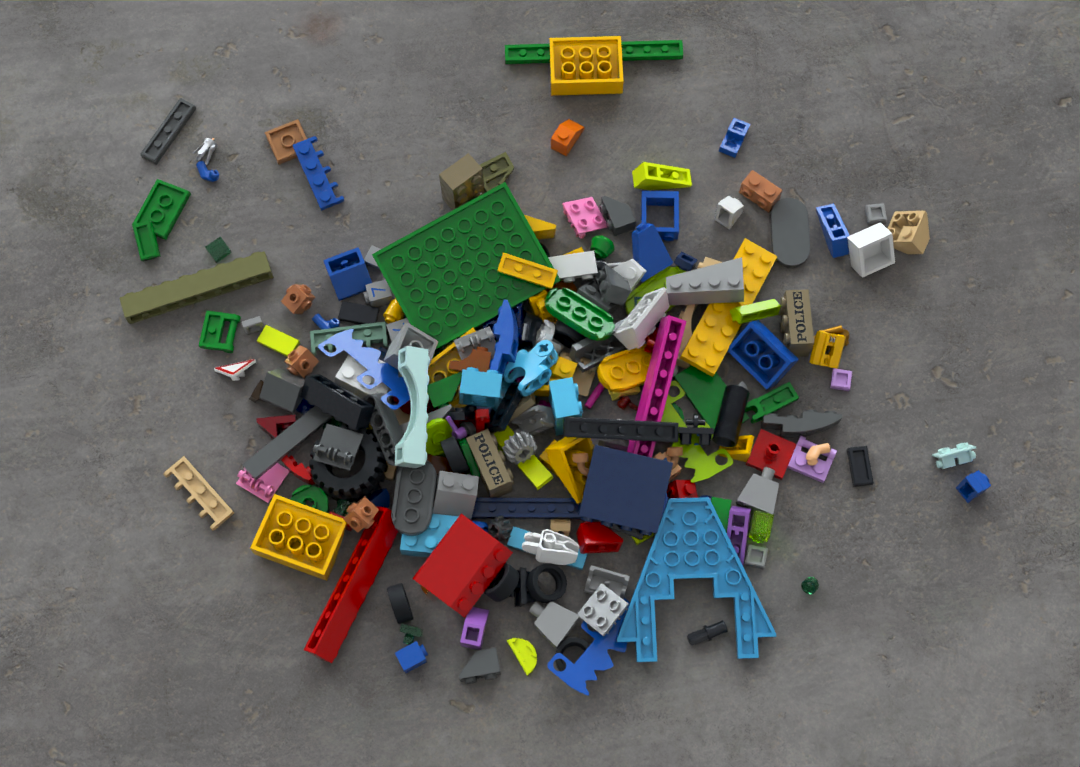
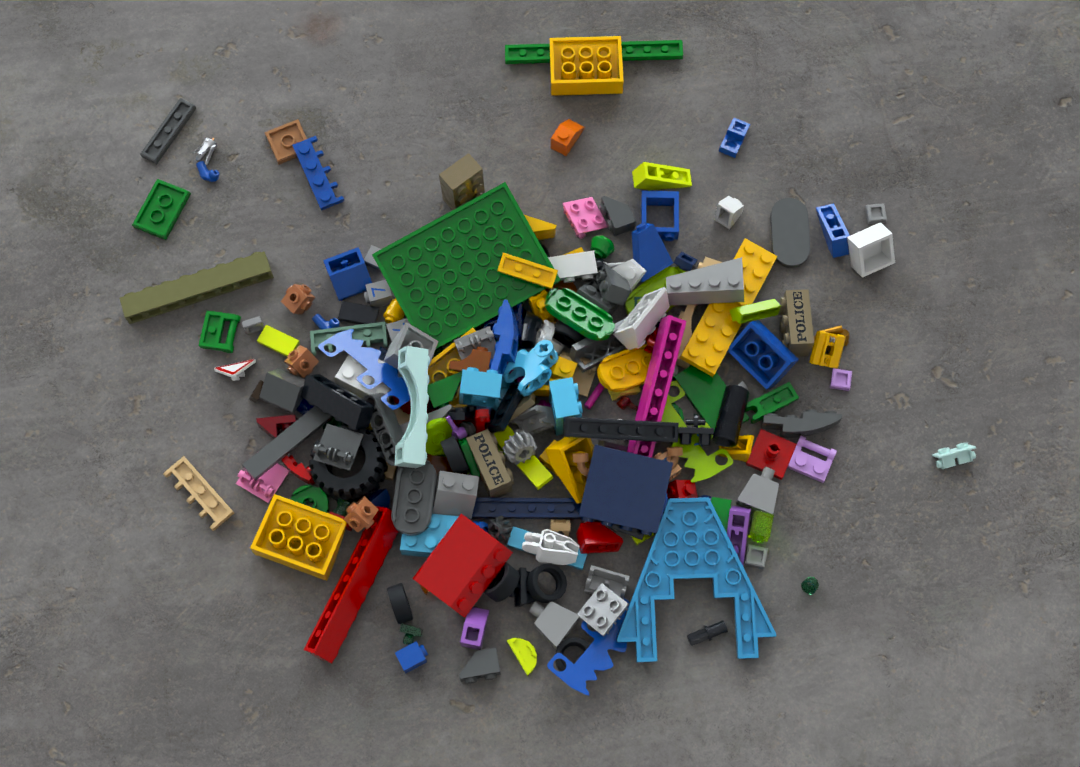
green tile [132,220,161,262] -> none
clear green tile [205,237,232,263] -> none
olive wing [480,152,514,192] -> none
nougat brick [739,170,782,213] -> none
light nougat arm [806,443,830,466] -> none
black tile [847,446,874,487] -> none
tan slope [887,211,930,254] -> none
blue arch [956,470,991,503] -> none

